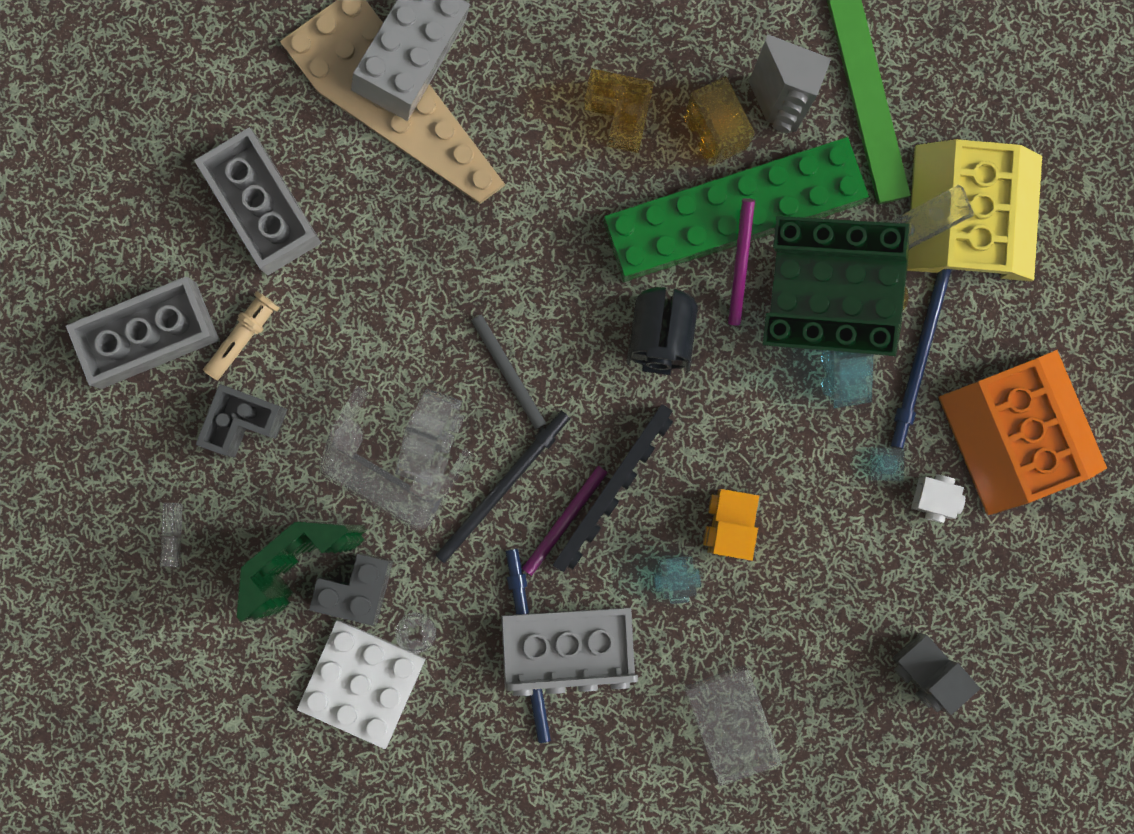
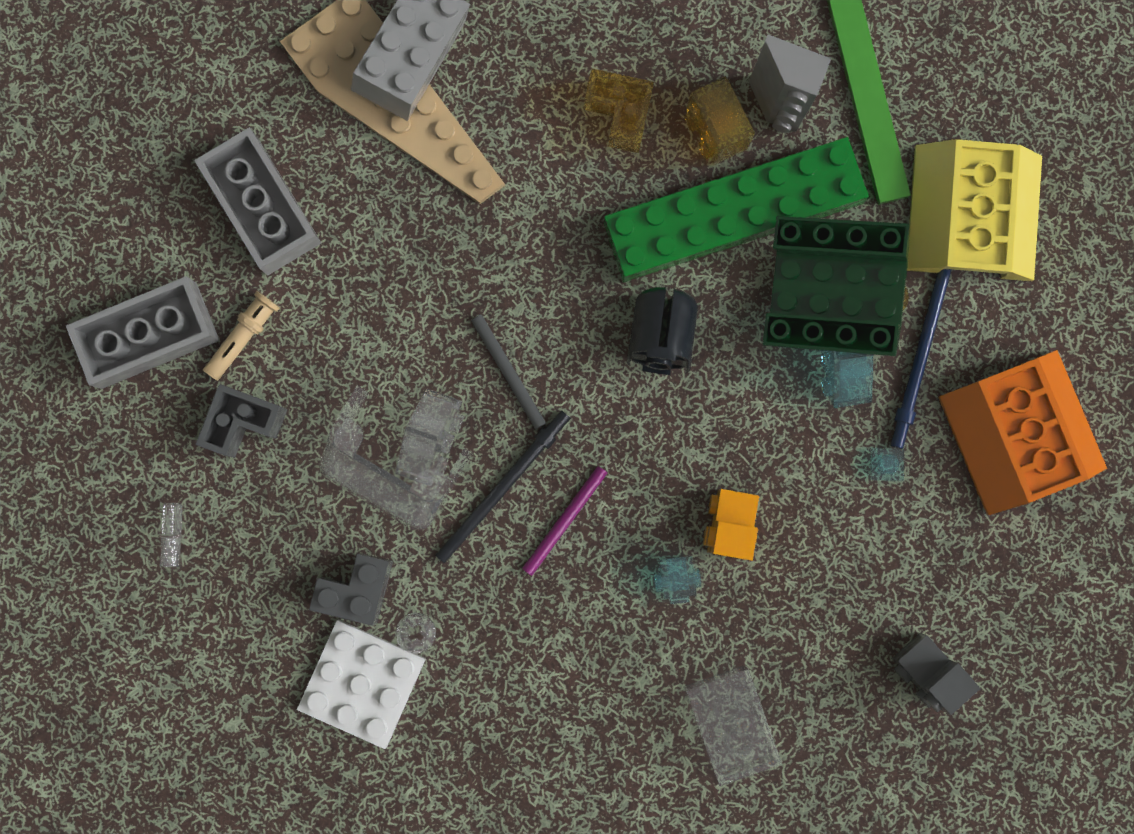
dark green slope [237,522,367,622] -> none
light grey bracket [501,607,638,696] -> none
dark blue bar [505,549,551,743] -> none
black plate [553,404,673,572] -> none
magenta bar [728,198,755,326] -> none
clear tile [890,185,974,249] -> none
white brick [911,475,965,523] -> none

